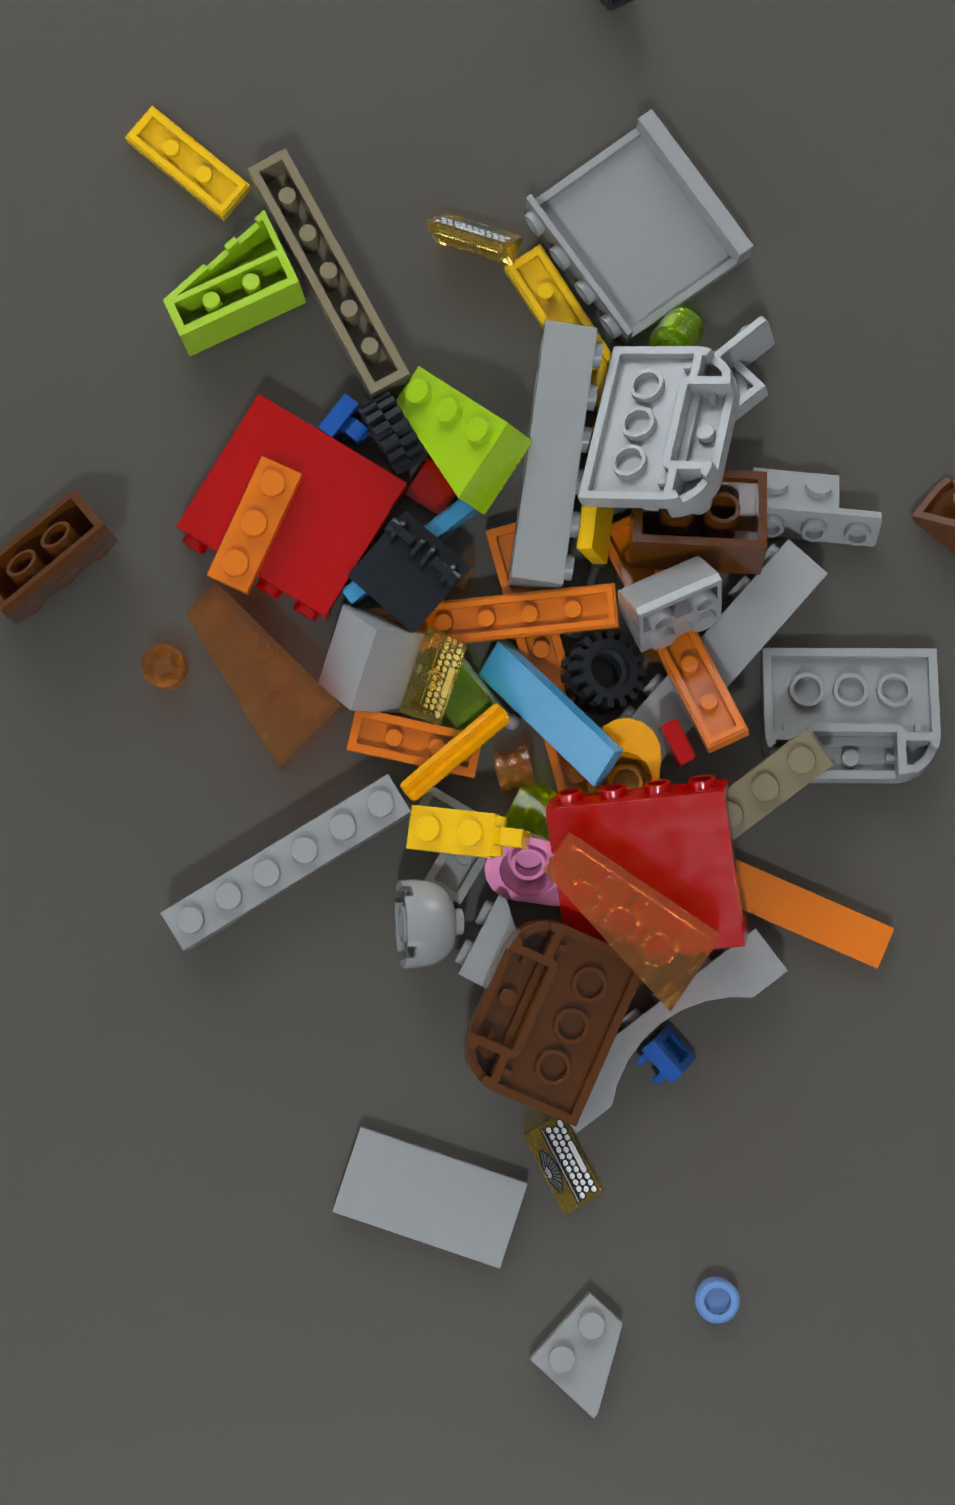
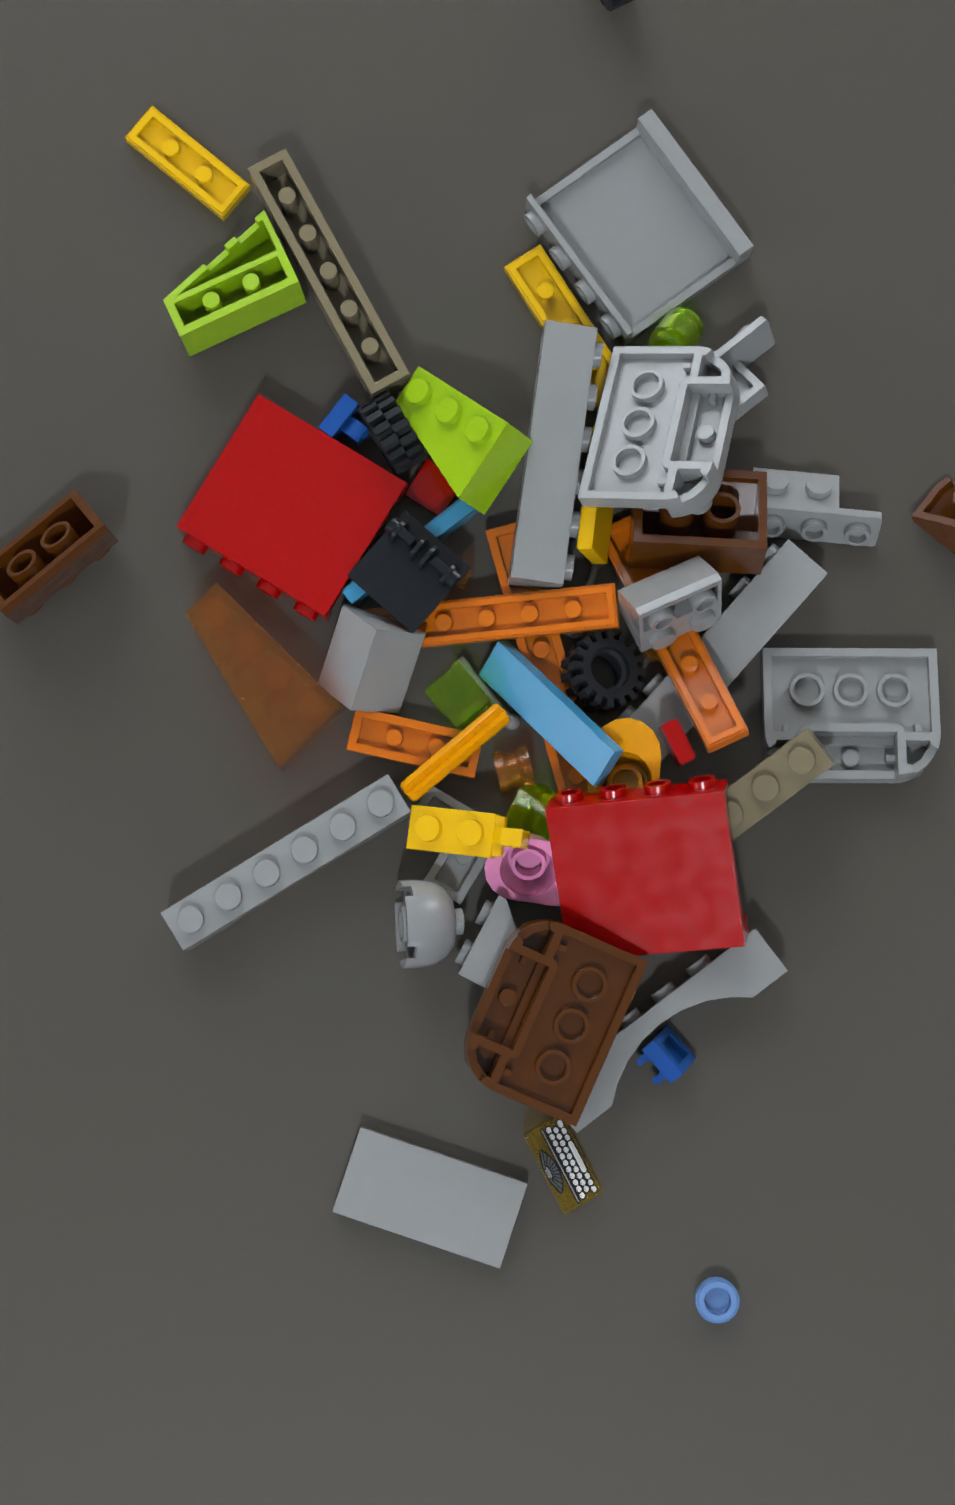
clear orange wheel [141,644,189,691] -> none
orange plate [207,456,303,595] -> none
clear yellow slope [399,625,467,726] -> none
clear yellow slope [426,213,523,266] -> none
light grey wing [530,1291,623,1419] -> none
clear orange wedge [543,830,722,1012] -> none
orange tile [735,859,895,969] -> none

